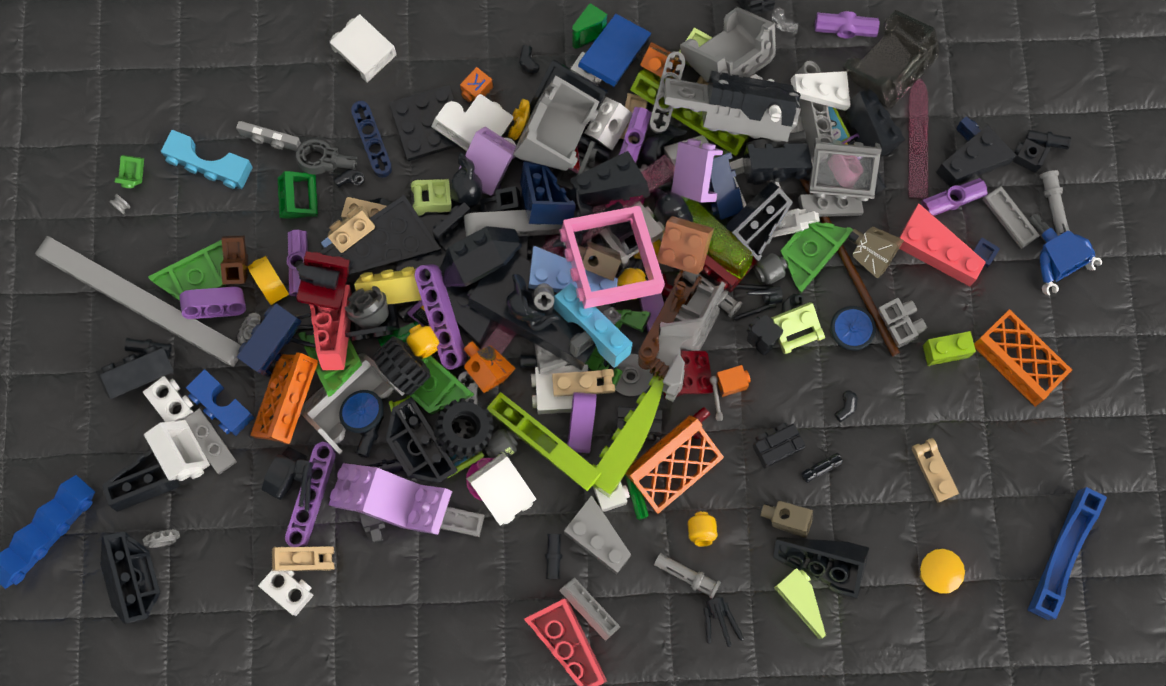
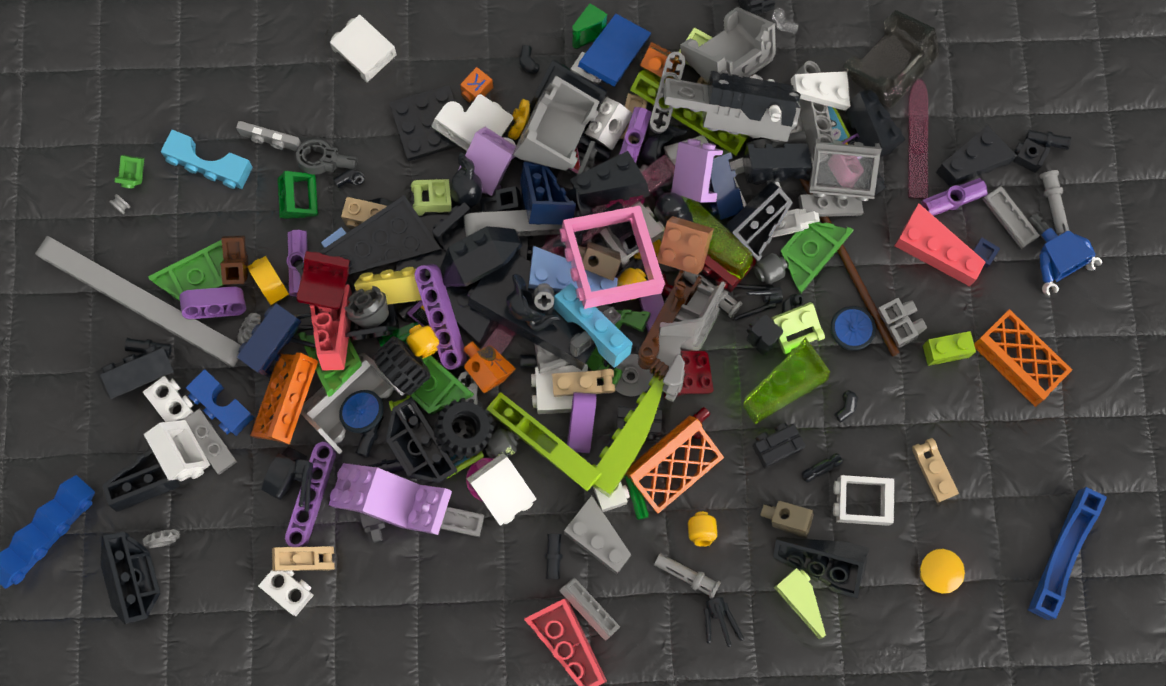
black hinge [298,265,340,290] -> none
tan bracket [328,206,375,253] -> none
dark blue beam [351,101,392,178] -> none
light grey hinge [710,376,723,421] -> none
orange brick [716,365,751,397] -> none
medium lavender piece [814,11,879,38] -> none
dark tan torso [848,227,904,278] -> none
dark blue plate [956,116,981,141] -> none
none -> clear neon green wedge [743,337,830,424]
none -> white window [833,475,894,526]

